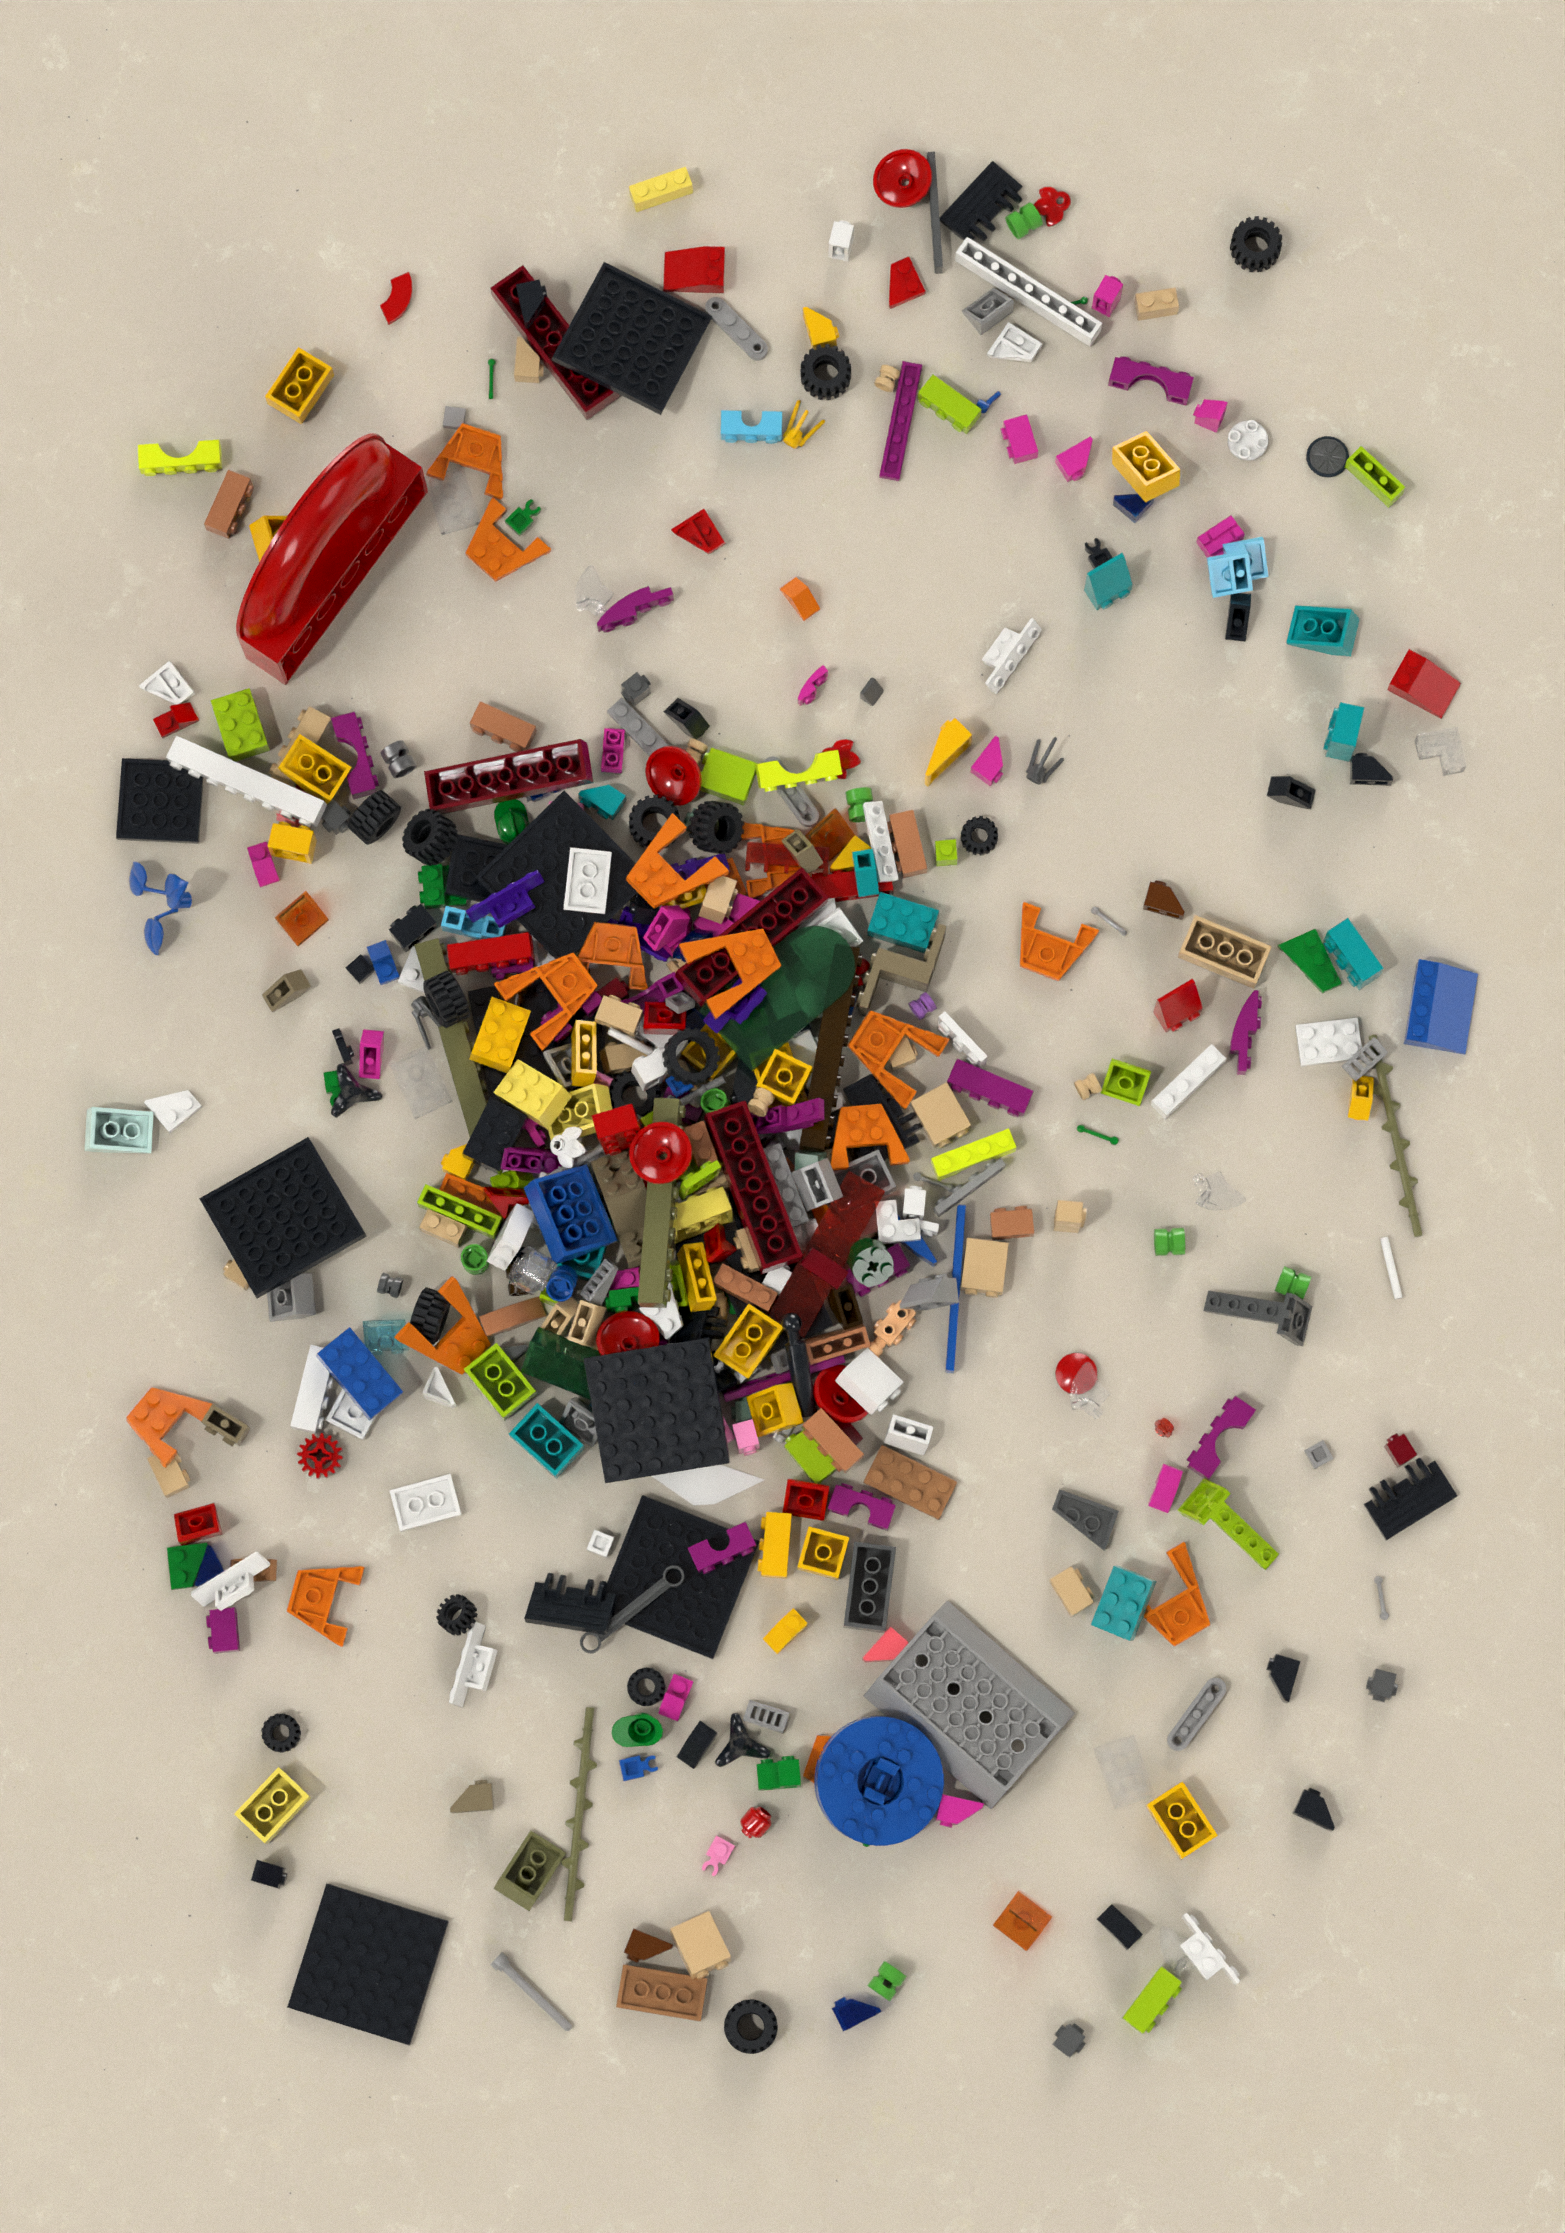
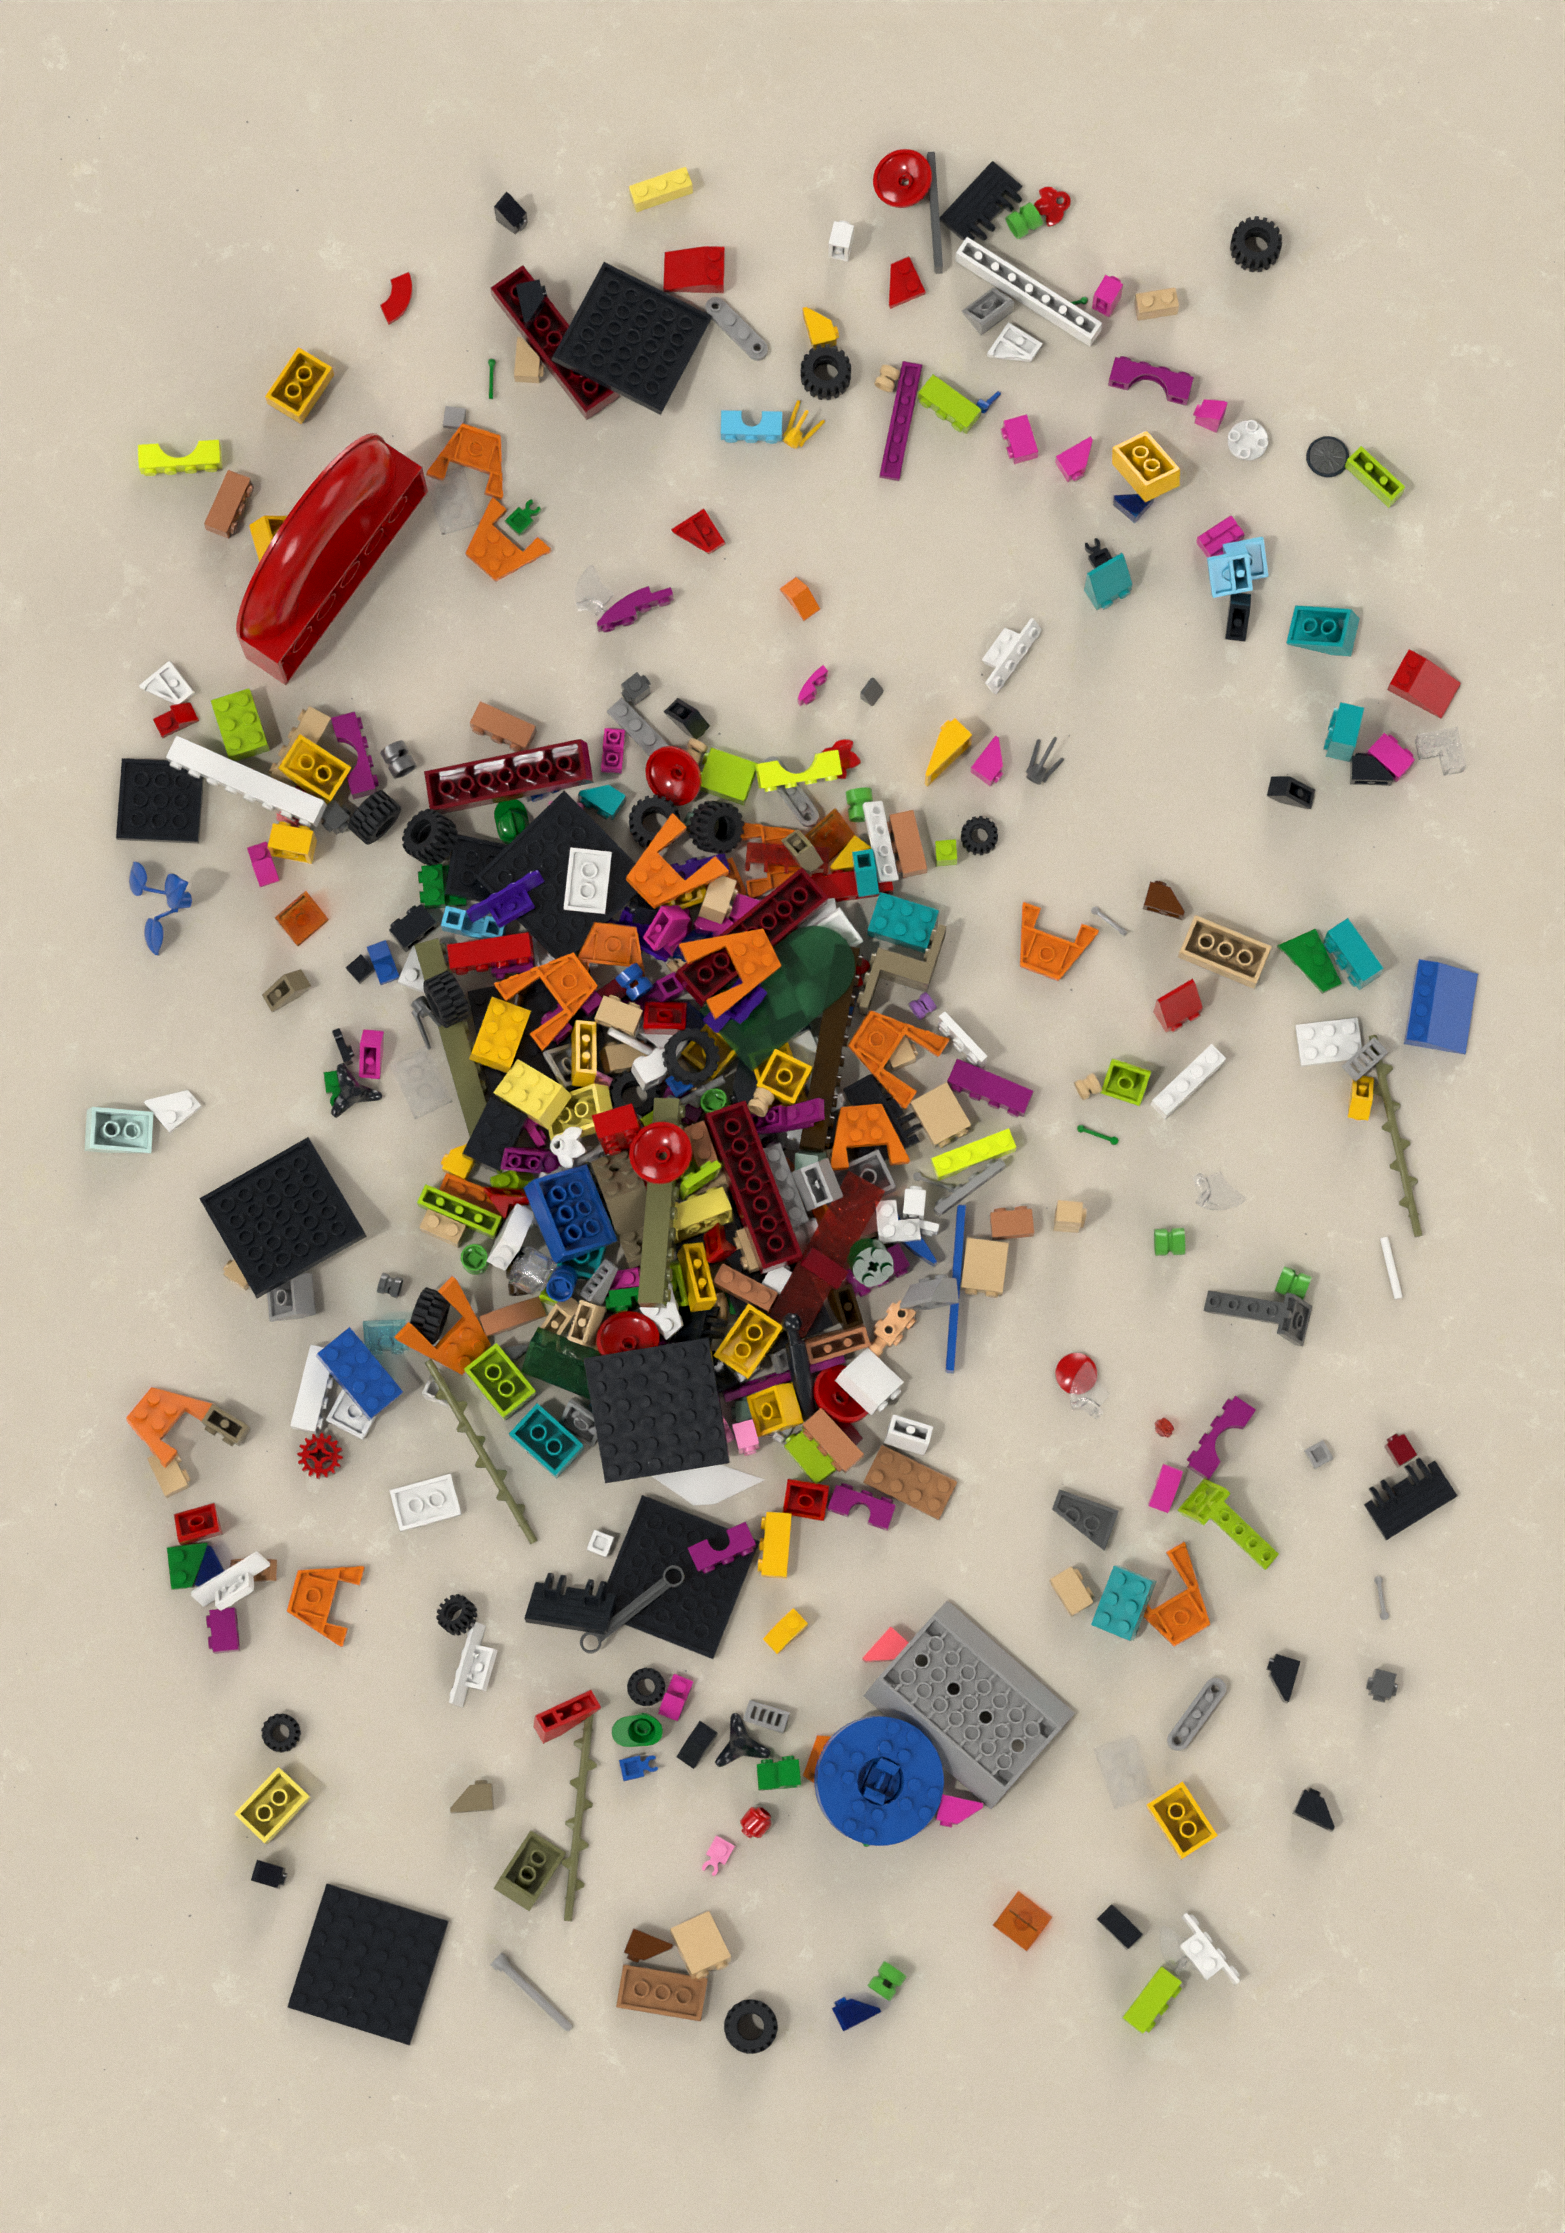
light grey tile [666,992,695,1014] -> none
yellow brick [797,1526,849,1580] -> none
dark grey brick [843,1542,896,1633] -> none
dark grey brick [1052,2023,1086,2058] -> none
magenta slope [1229,990,1262,1075] -> none
none -> olive plant [424,1358,538,1544]
none -> black slope [494,192,528,235]
none -> red slope [533,1690,601,1744]
none -> blue wheel [615,963,654,1002]
none -> dark pink brick [1367,733,1415,782]

